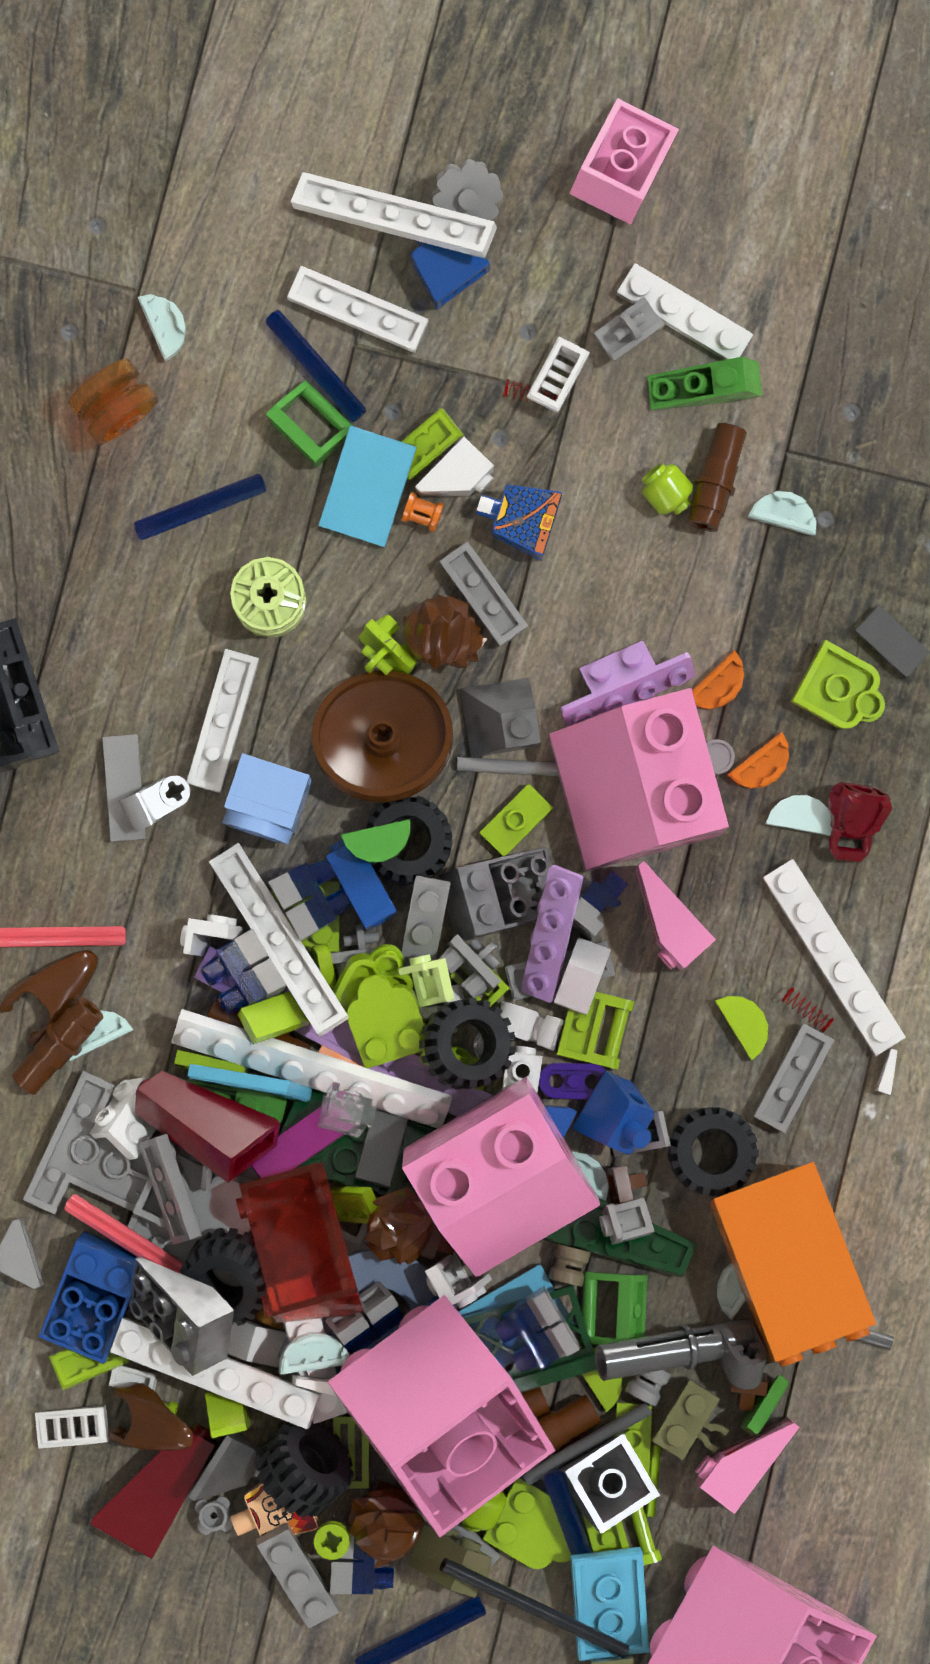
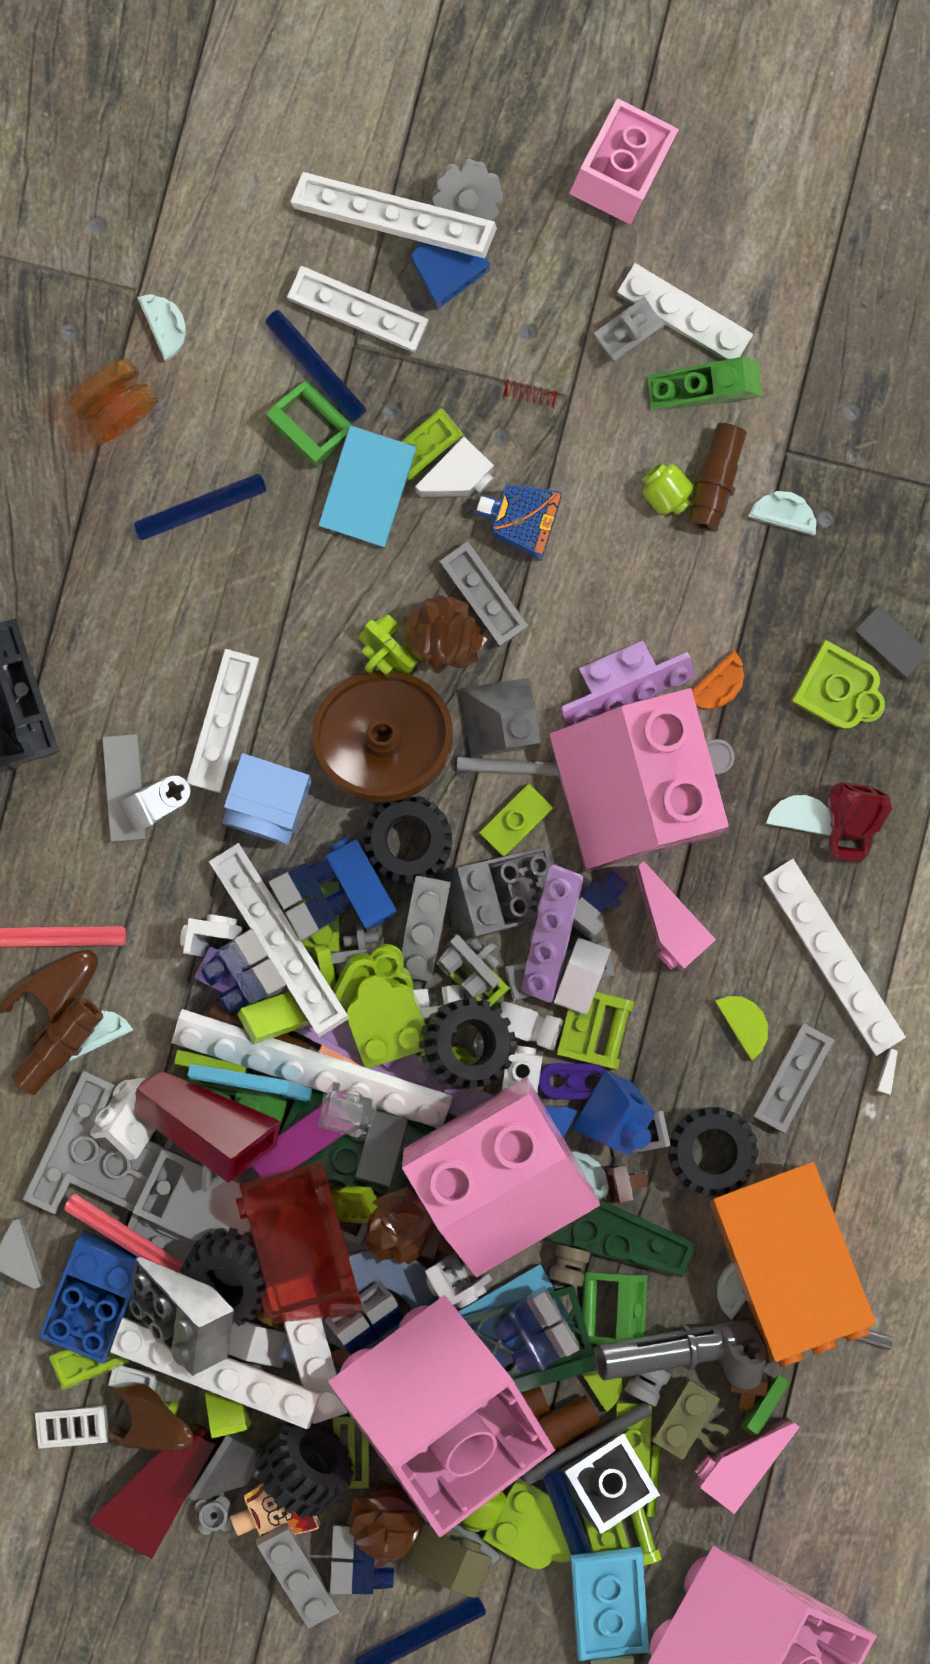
light grey plate [138,1134,202,1245] -> none
yellowish green wheel [230,557,307,638] -> none
light aqua tile [279,1332,349,1374] -> none
white piece [292,1375,337,1397] -> none
lime wheel [314,1521,351,1560] -> none
bright green tile [341,819,410,863] -> none
yellowish green bracket [398,954,455,1007] -> none
orange bush [401,492,445,532] -> none
black piece [439,1558,629,1658] -> none
white slope [527,337,590,413] -> none
light grey bracket [599,1198,654,1245] -> none
orange tile [727,732,789,789] -> none
red piece [782,987,834,1033] -> none

